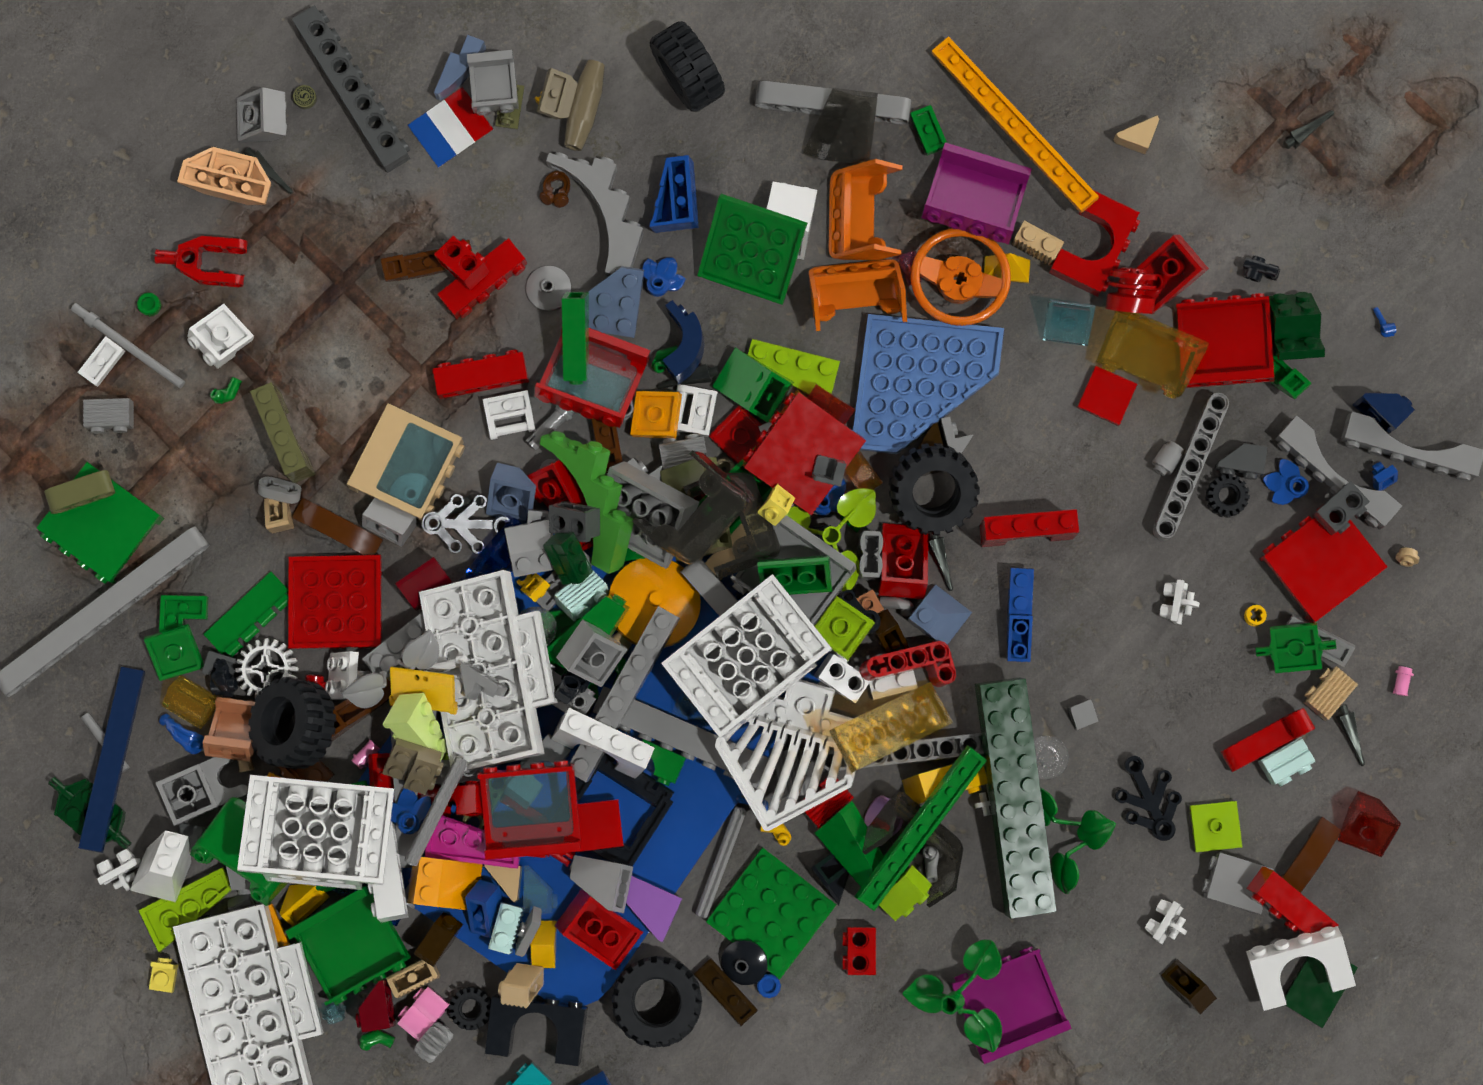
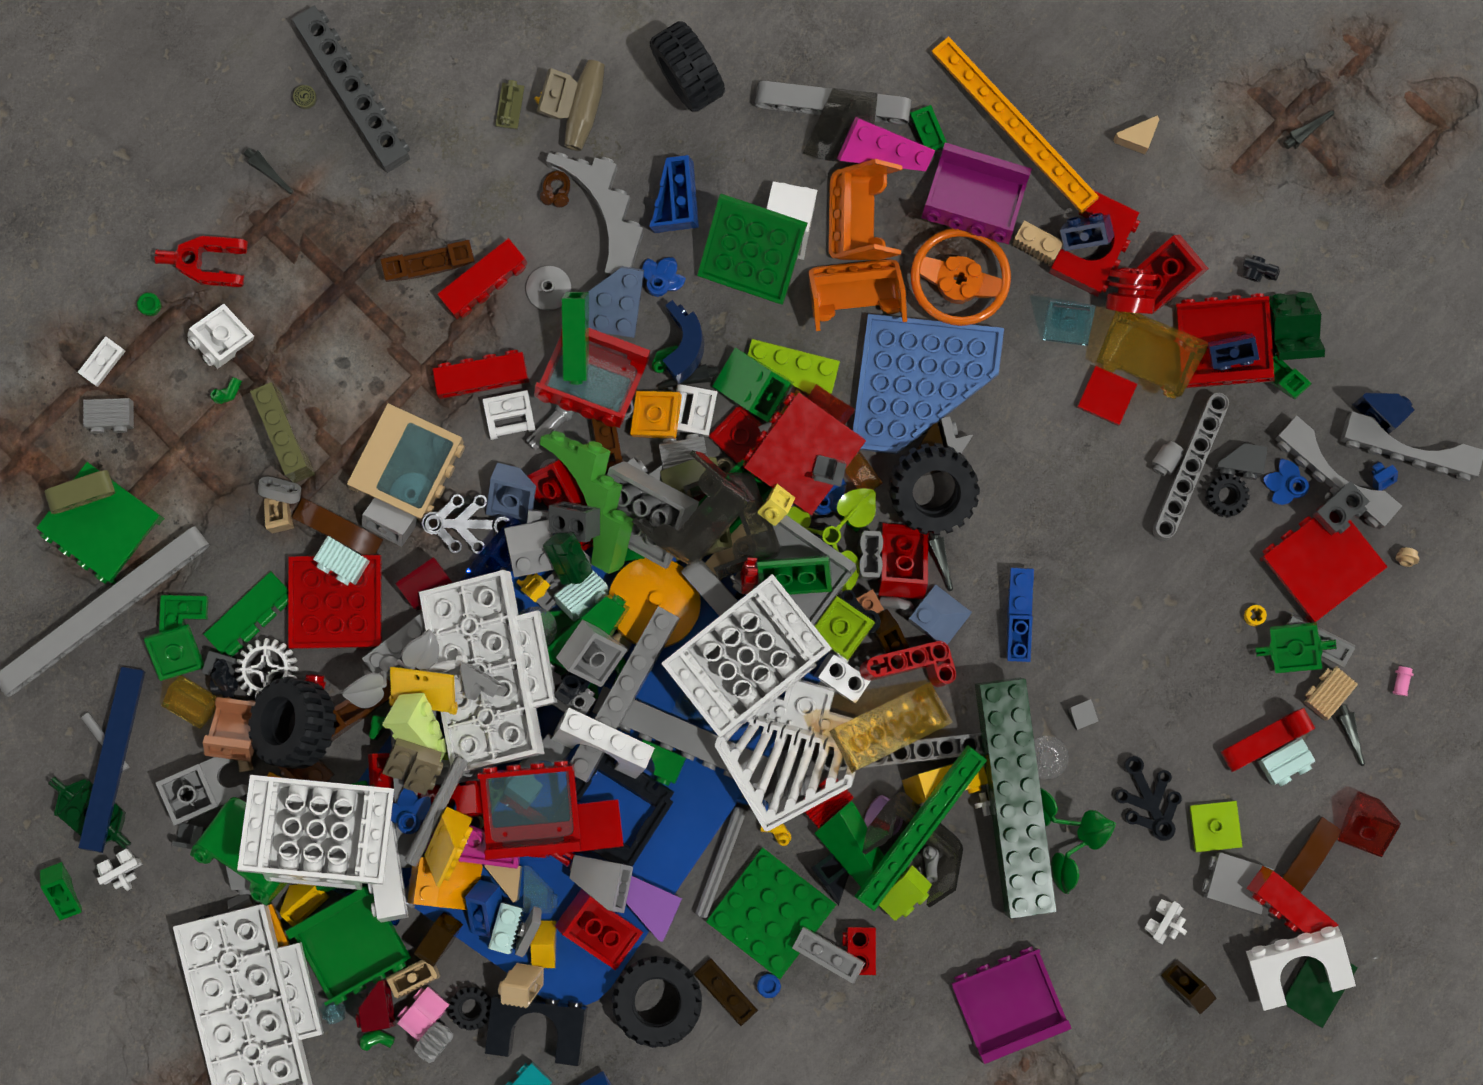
light grey bar [71,303,185,389] -> none
white slope [130,830,191,902] -> none
lime wing [138,867,232,952] -> none
light yellow bracket [149,957,178,993] -> none
blue piece [159,713,204,754] -> none
light nougat wedge [177,147,271,205] -> none
light grey slope [237,87,287,142] -> none
white plate [325,651,370,700] -> none
bright pink pin [351,740,380,769] -> none
sticker [408,87,493,168] -> none
sand blue slope [434,35,486,101] -> none
red brick [434,235,489,291] -> none
light grey panel [467,50,519,115] -> none
black dish [722,940,768,985] -> none
white plate [869,671,918,700] -> none
clear pink cone [898,251,922,286] -> none
green plant [902,939,1002,1053] -> none
red arch [980,509,1079,547] -> none
yellow slope [984,253,1030,283] -> none
white hips [1160,580,1200,625] -> none
blue hand [1373,307,1396,337] -> none
none -> green arch [40,862,82,921]
none -> light aqua brick [313,536,370,586]
none -> green slope [369,716,386,740]
none -> yellow slope [425,807,473,887]
none -> red plate [740,558,758,594]
none -> light grey plate [792,927,866,984]
none -> dark pink wing [837,117,935,171]
none -> dark blue brick [1060,213,1114,251]
none -> dark blue brick [1207,333,1259,371]

